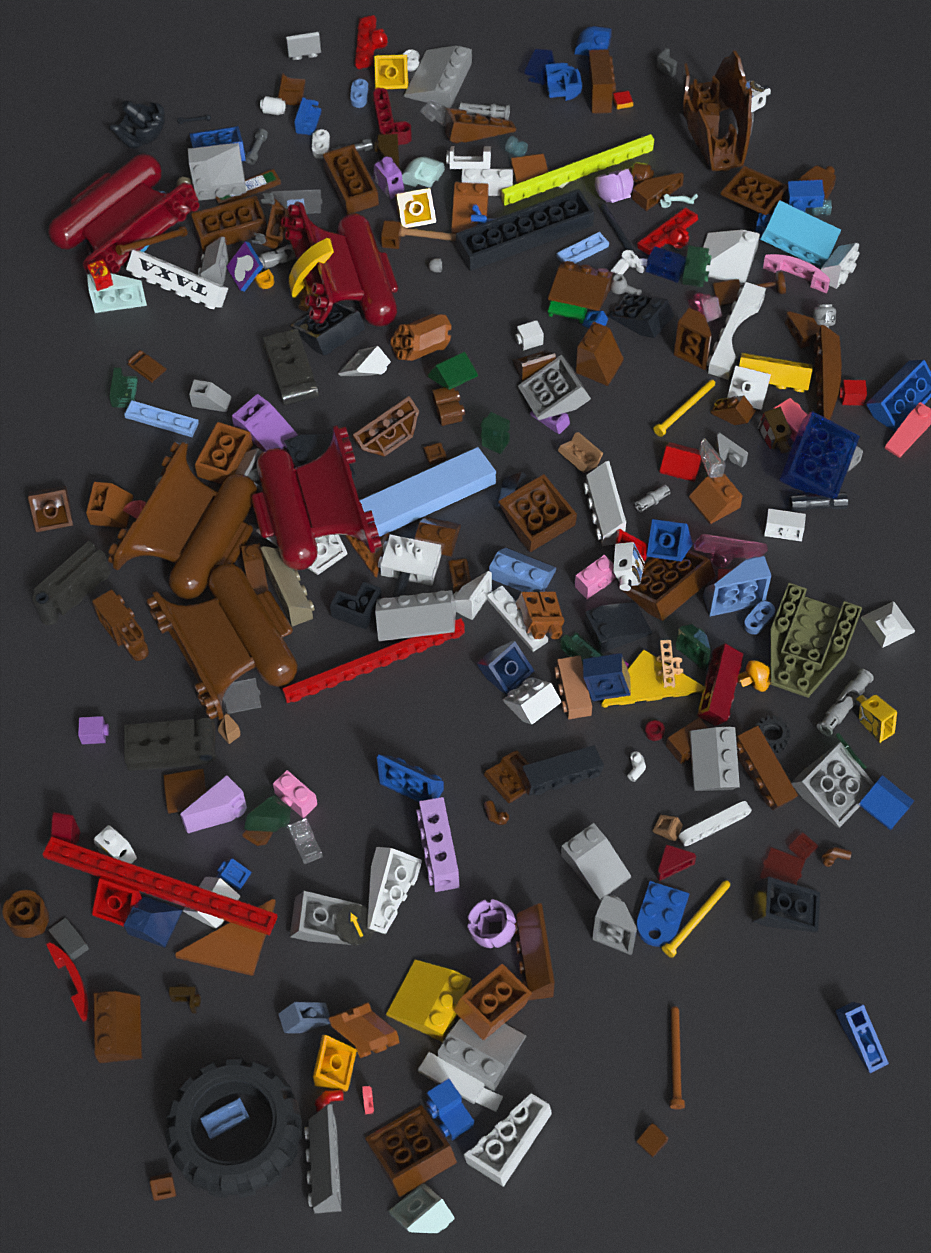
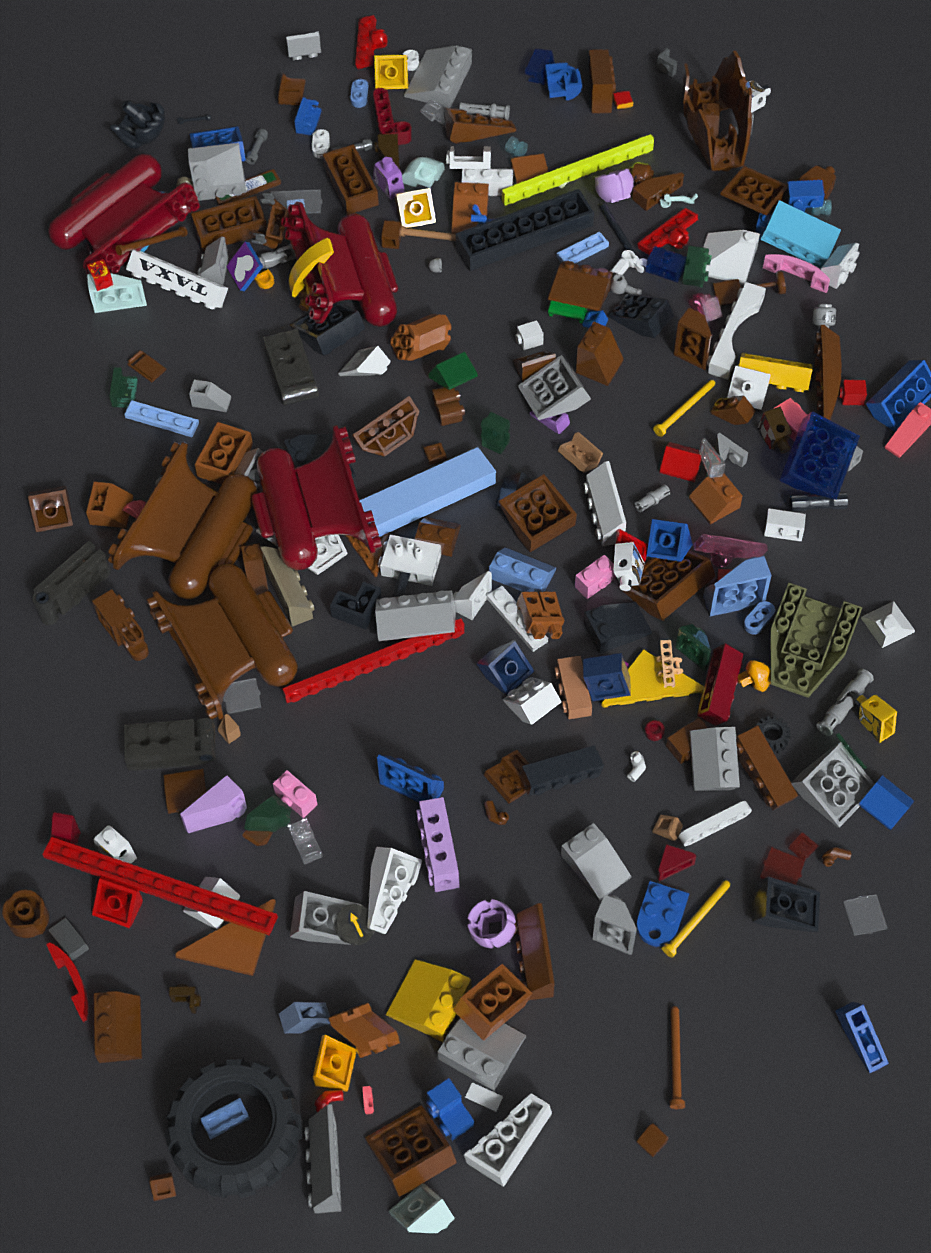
medium lavender brick [78,716,109,744] -> none
dark blue slope [124,897,183,948] -> none
blue bracket [216,858,252,890] -> none
medium lavender slope [232,394,298,451] -> none
white brick [260,96,285,115] -> none
white tile [418,1052,485,1104] -> none
reddish brown slope [448,559,471,593] -> none
clear green panel [560,633,603,665] -> none
blue brick [575,26,611,56] -> none
reddish brown slope [785,311,820,349] -> none
none -> clear piece [843,894,888,936]

